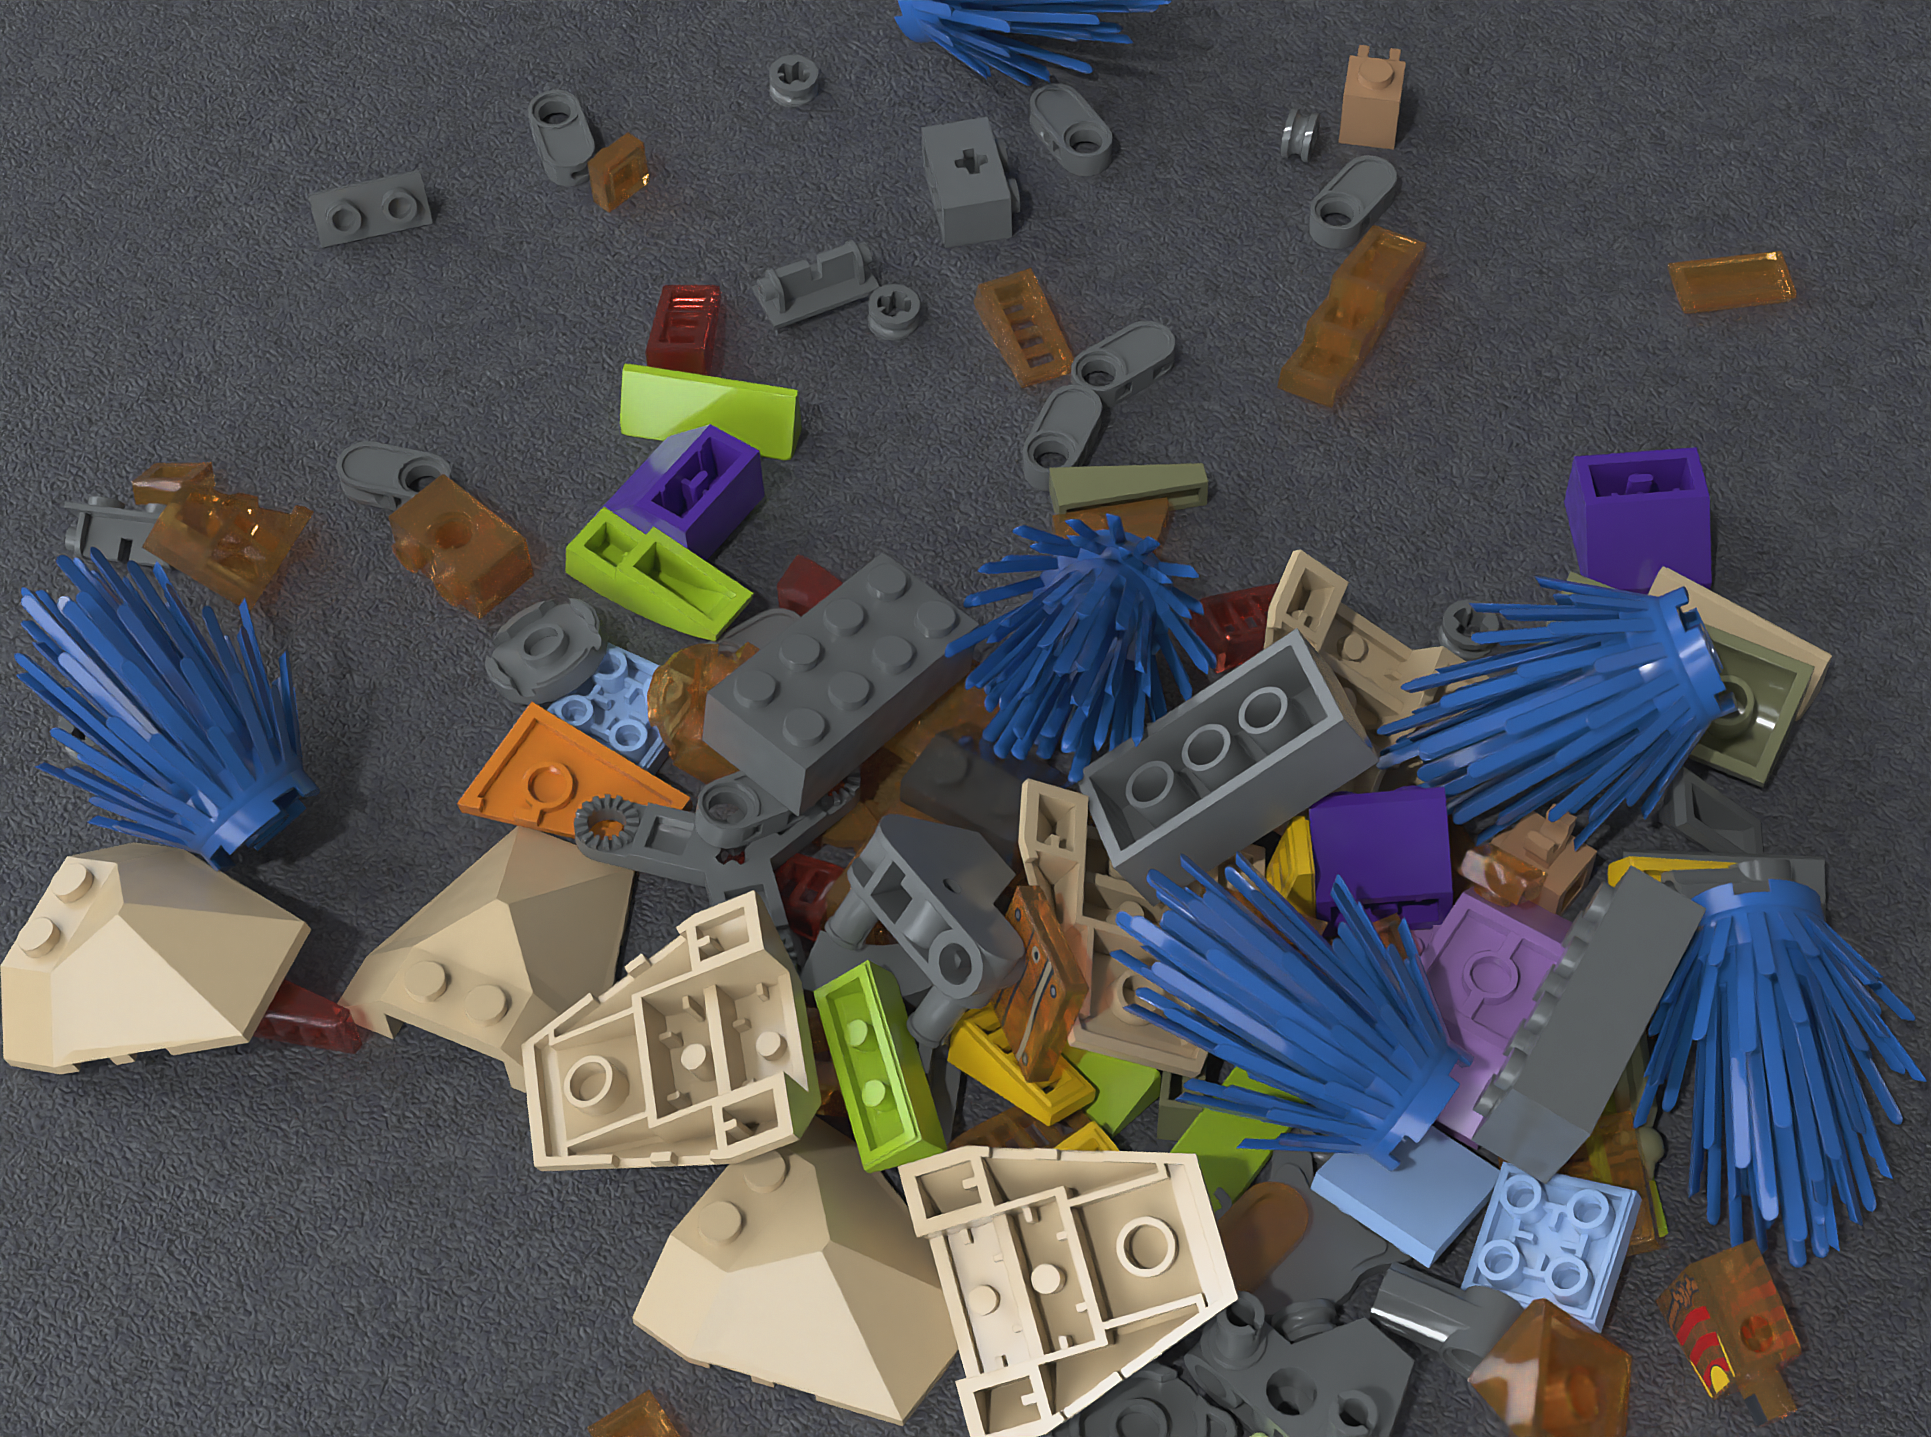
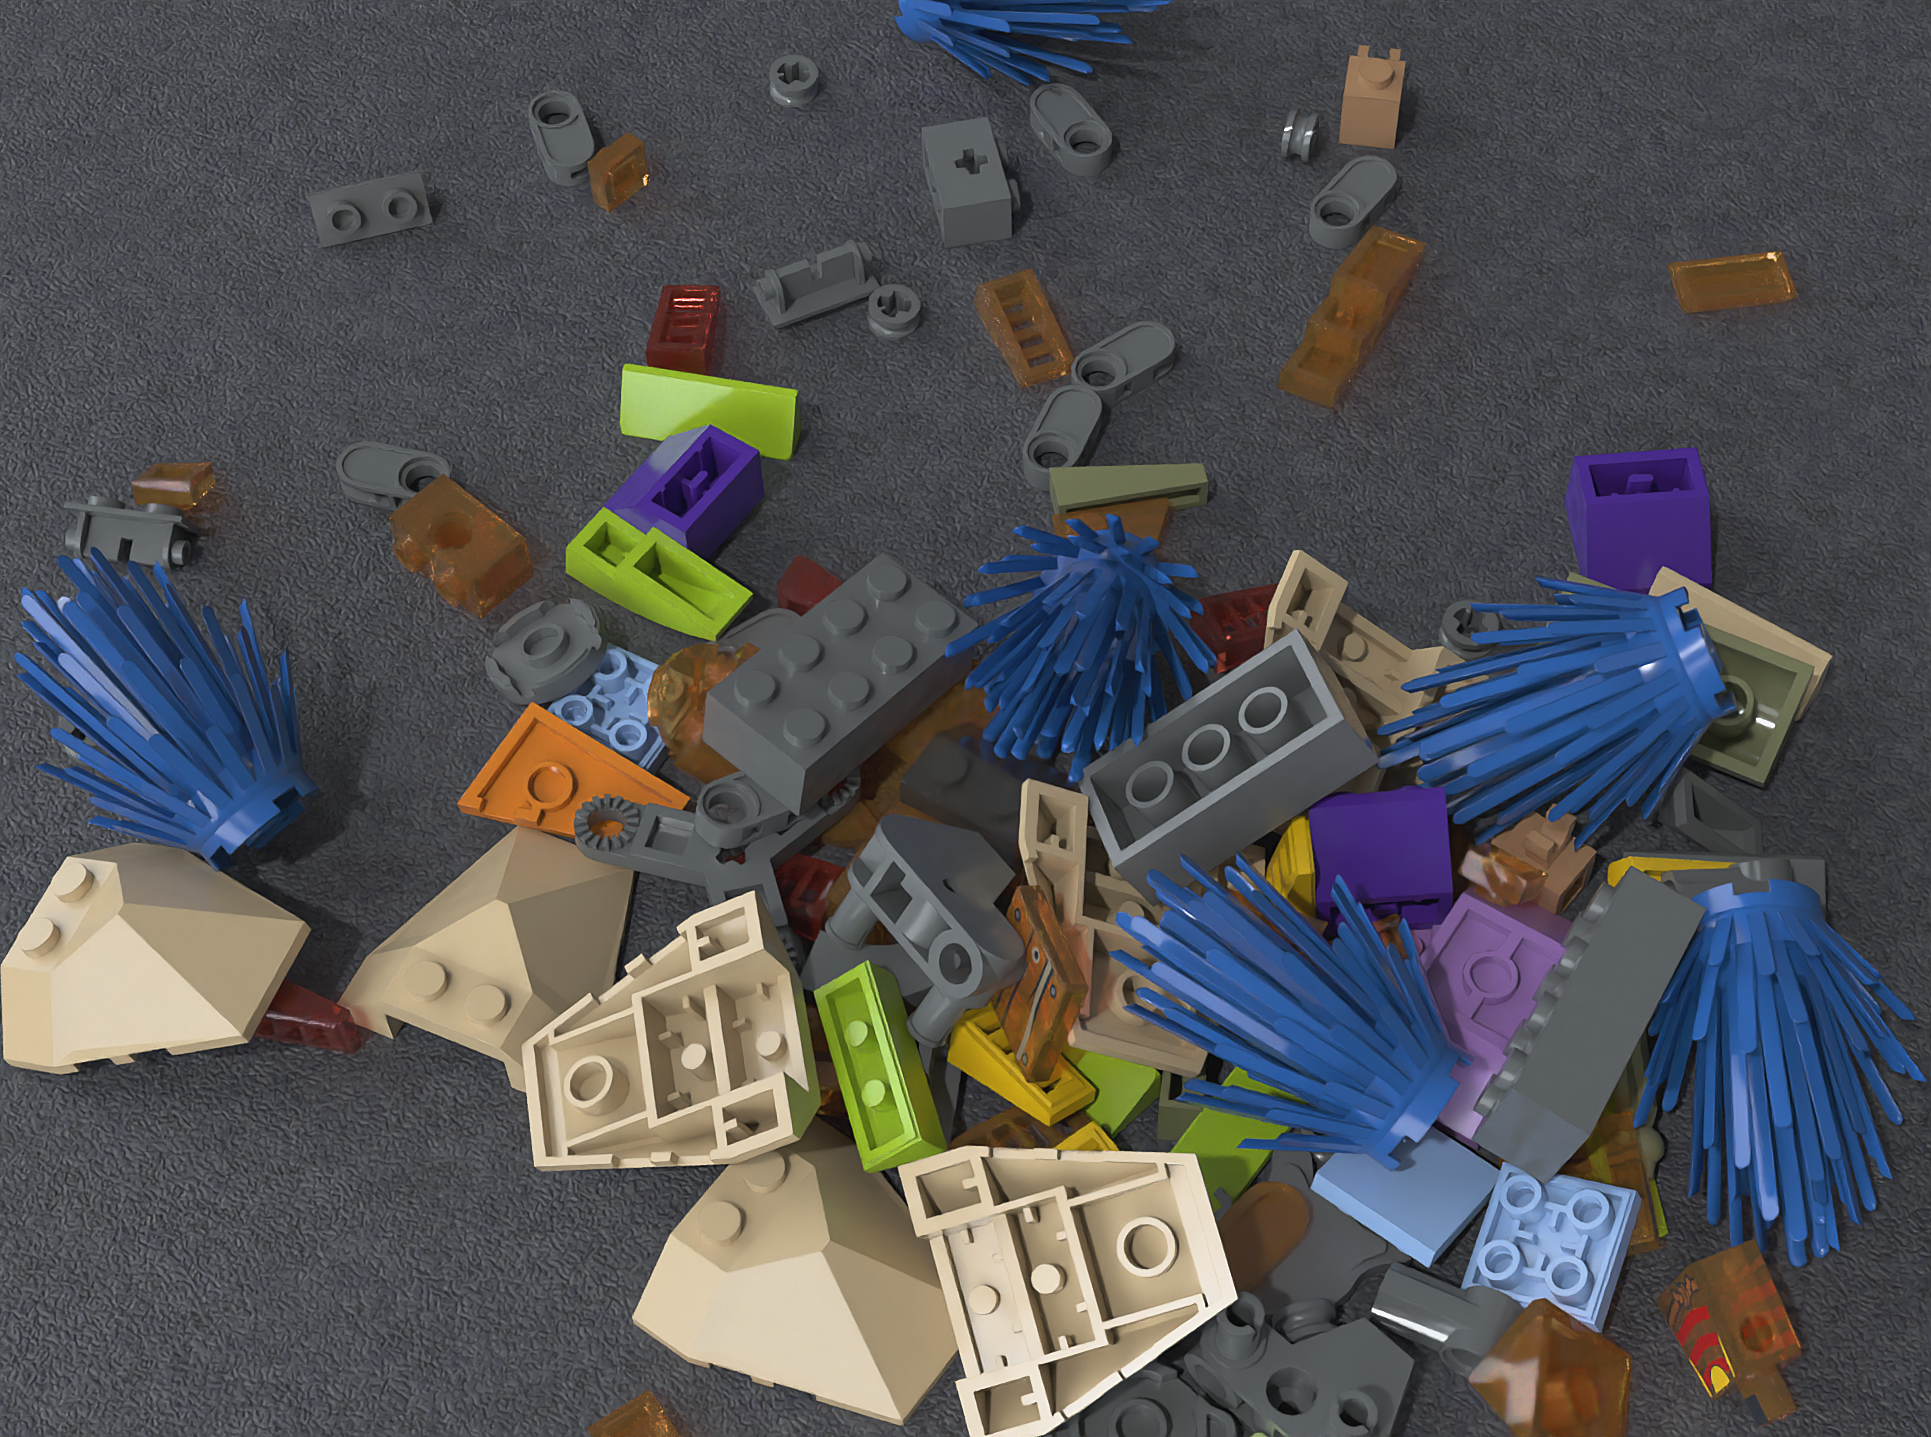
clear orange slope [142,481,314,612] -> none

